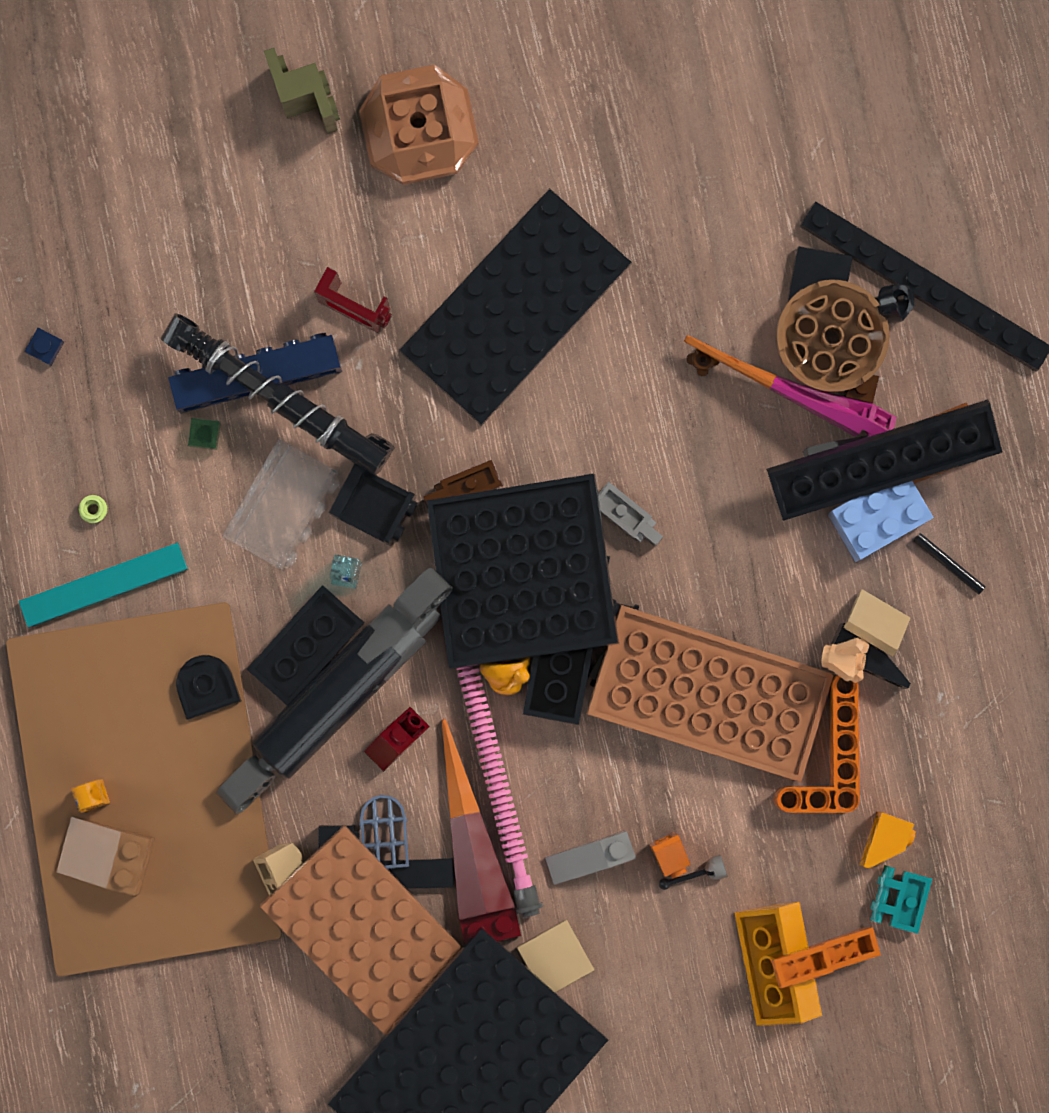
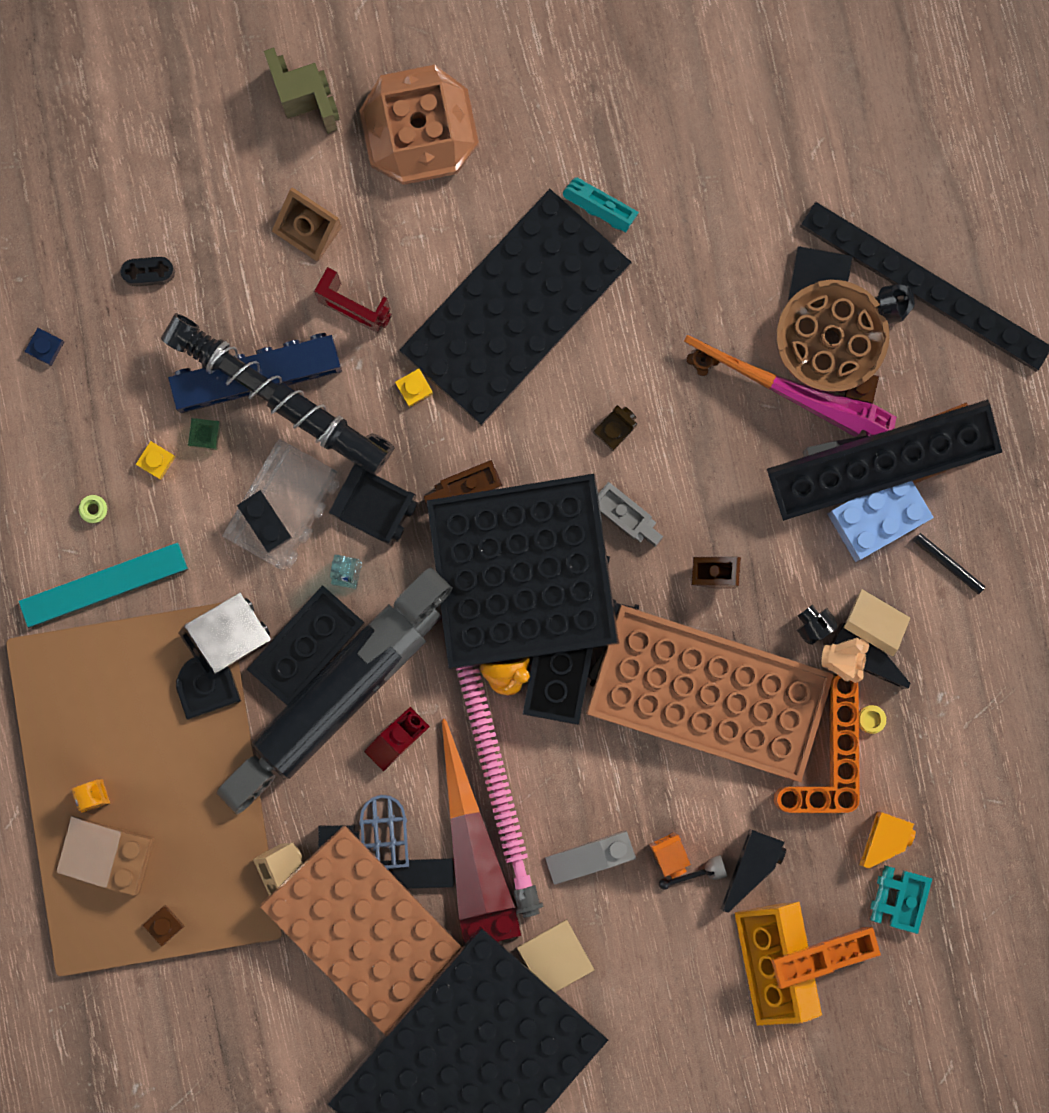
none -> black beam [120,257,175,286]
none -> yellow plate [136,441,176,480]
none -> reddish brown plate [143,905,184,947]
none -> panel [178,593,271,680]
none -> black plate [237,490,292,553]
none -> medium nougat slope [272,187,342,262]
none -> yellow plate [395,369,433,407]
none -> teal hinge [562,177,639,233]
none -> dark brown bracket [593,405,637,451]
none -> reddish brown slope [691,557,741,589]
none -> black slope [720,829,787,913]
none -> black piece [796,604,837,645]
none -> light yellow tile [859,705,886,734]

